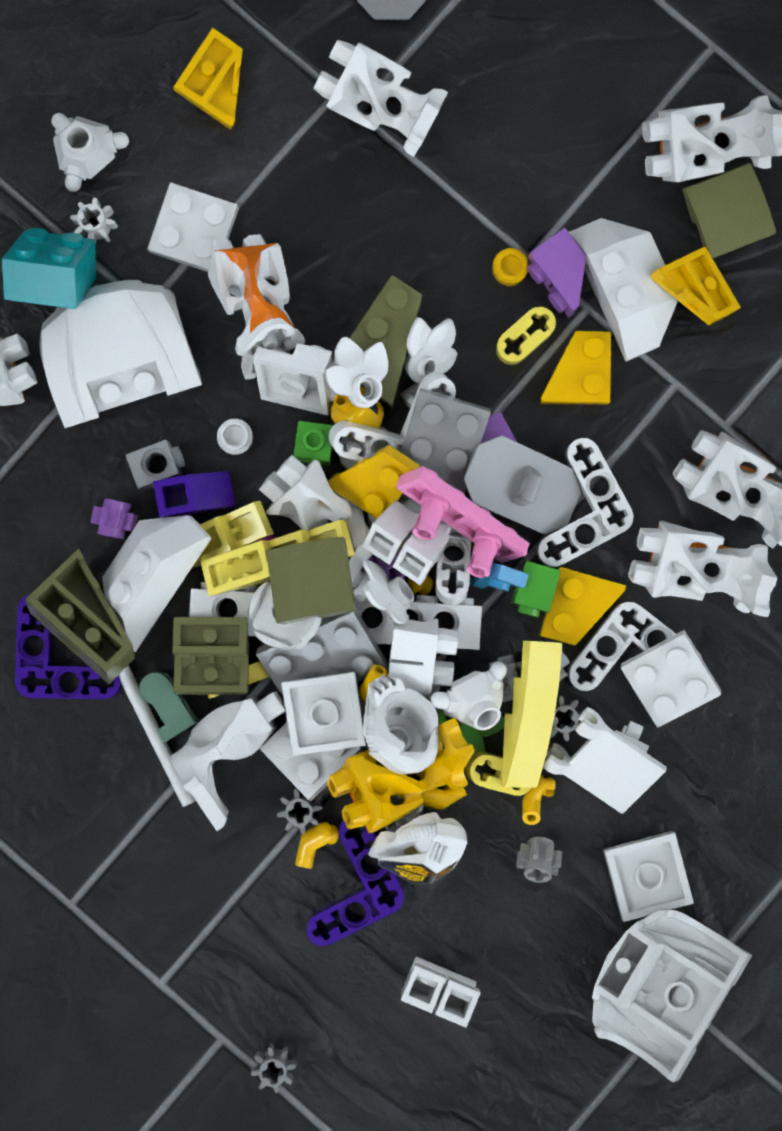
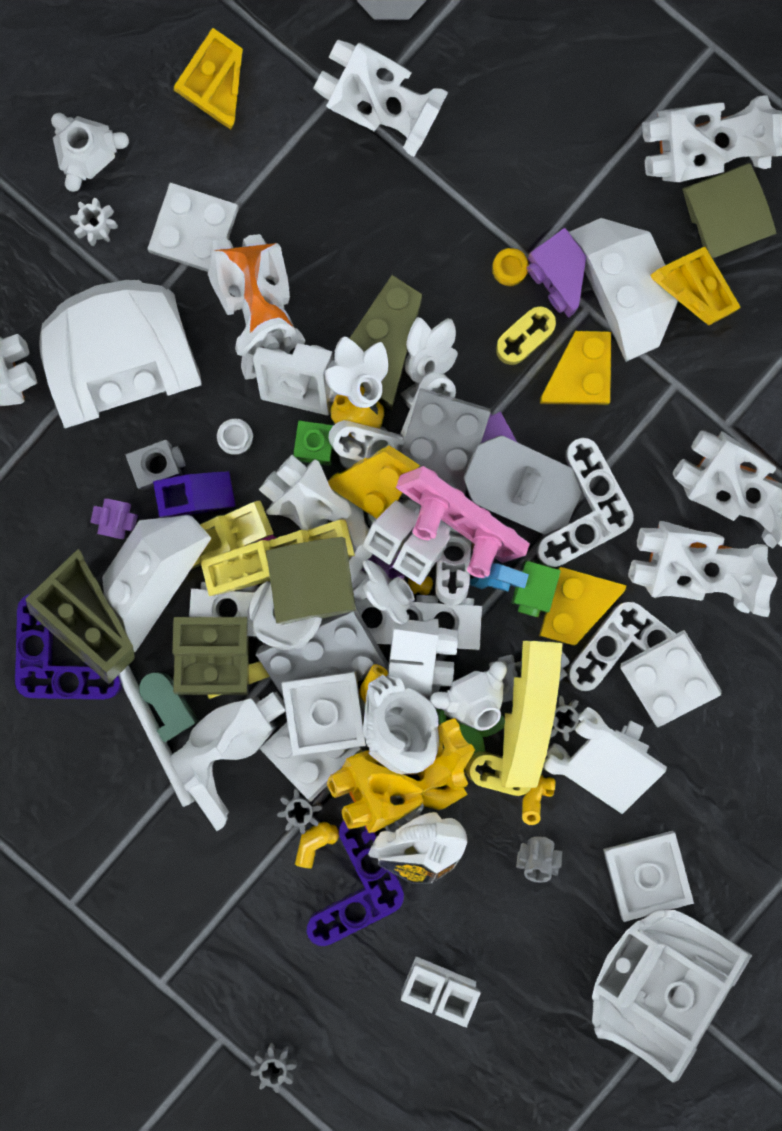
teal brick [2,228,96,309] -> none

